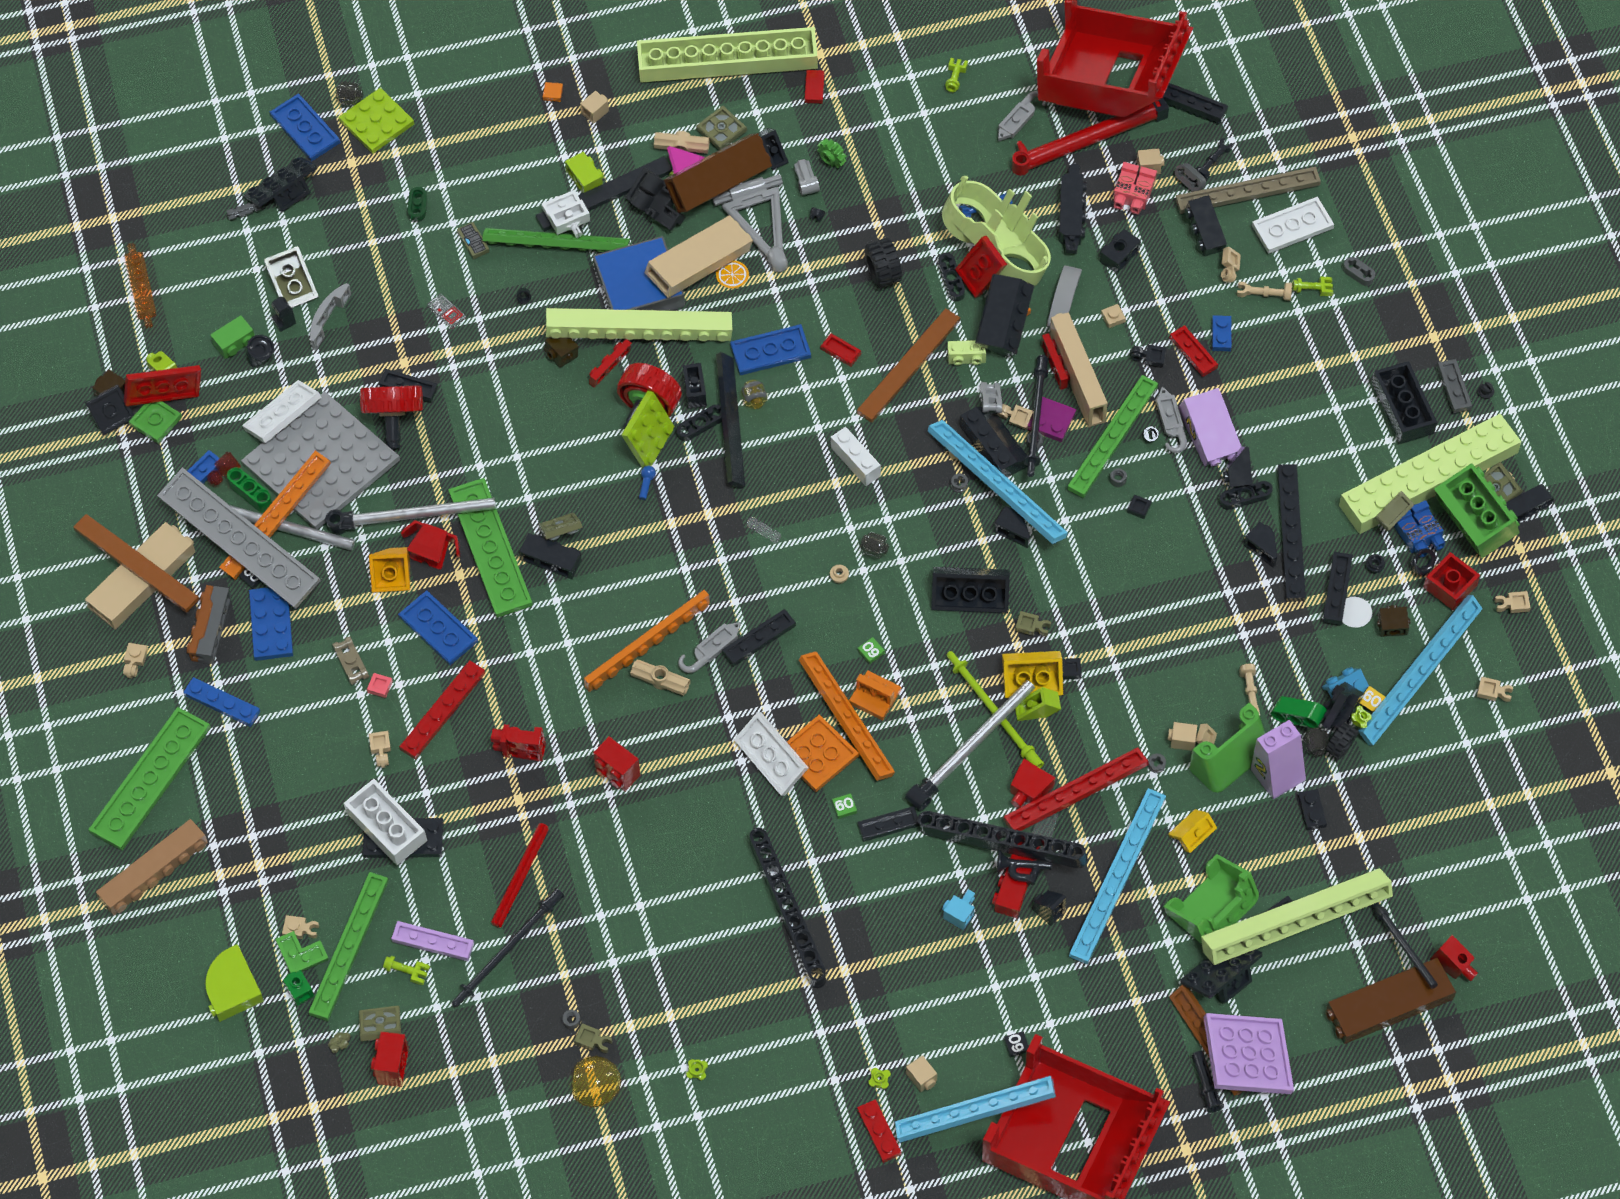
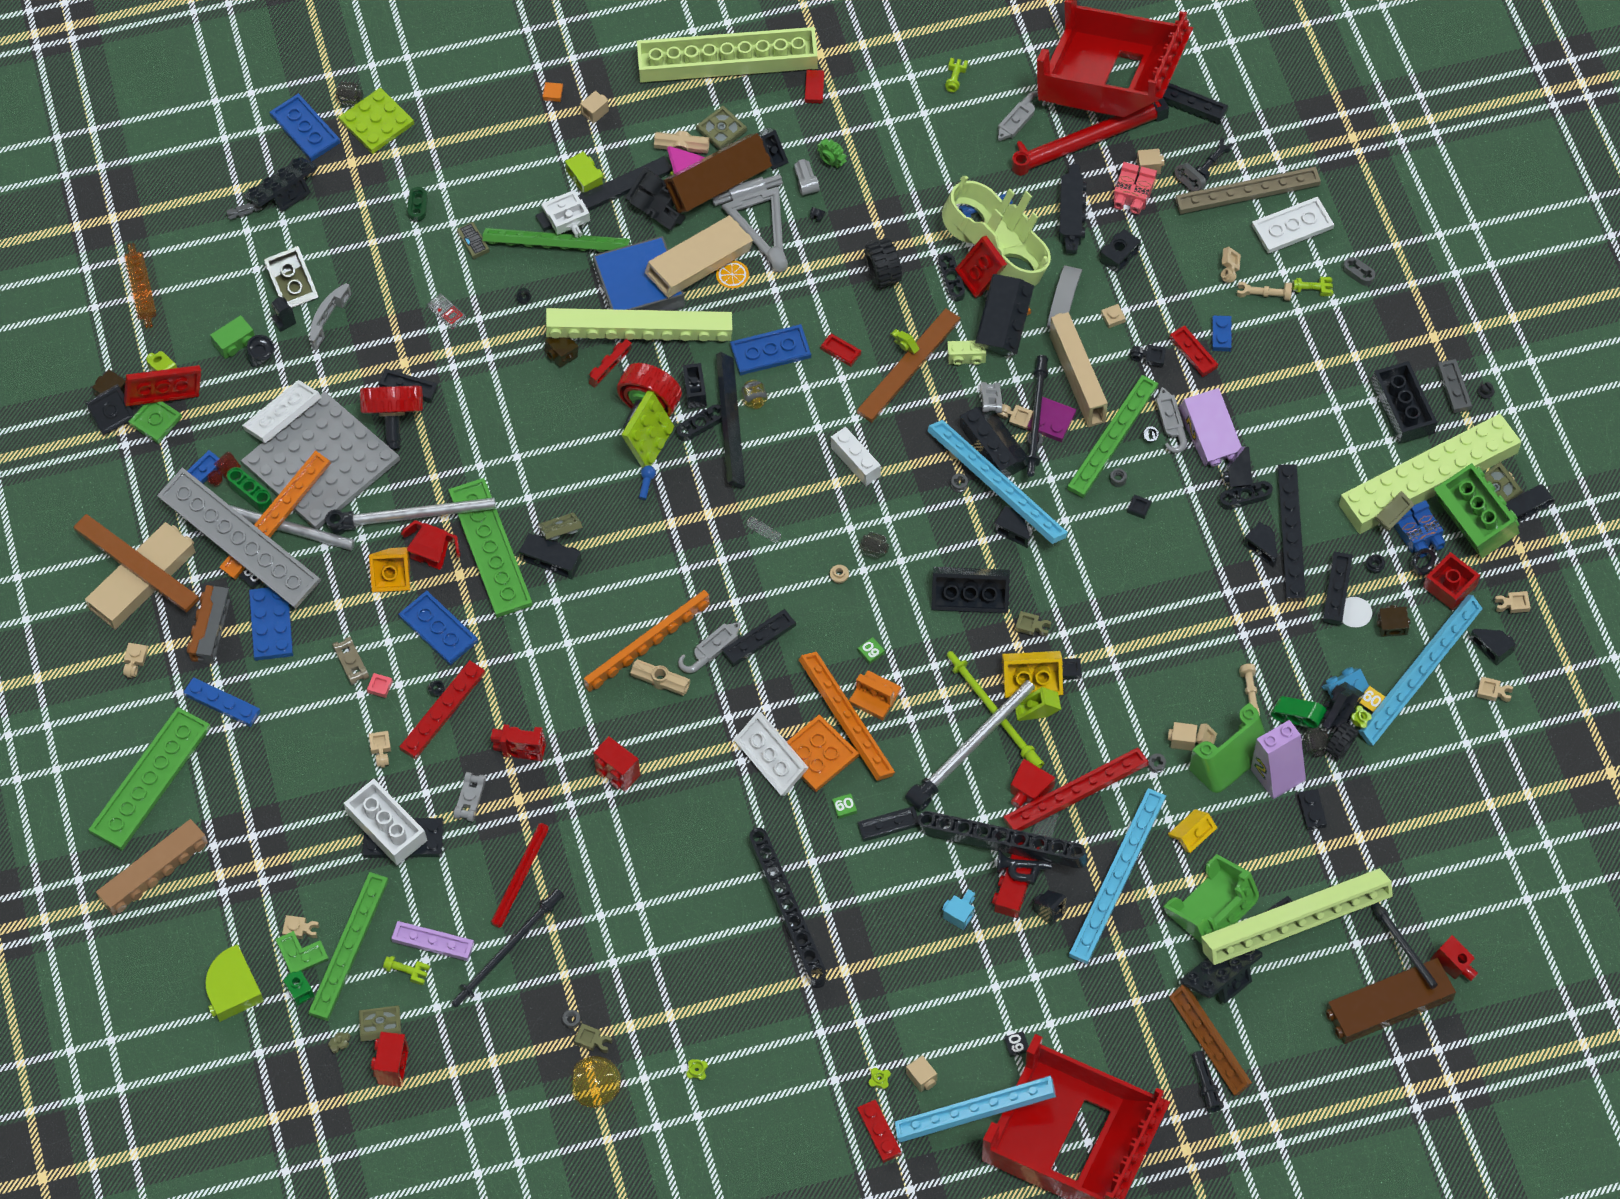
red plate [1041,333,1070,390] -> none
black brick [1185,195,1227,257] -> none
lavender plate [1204,1013,1294,1094] -> none
none -> black hinge [427,680,445,696]
none -> light grey plate [454,772,486,822]
none -> lime plate [890,329,919,354]
none -> black slope [1469,629,1516,666]

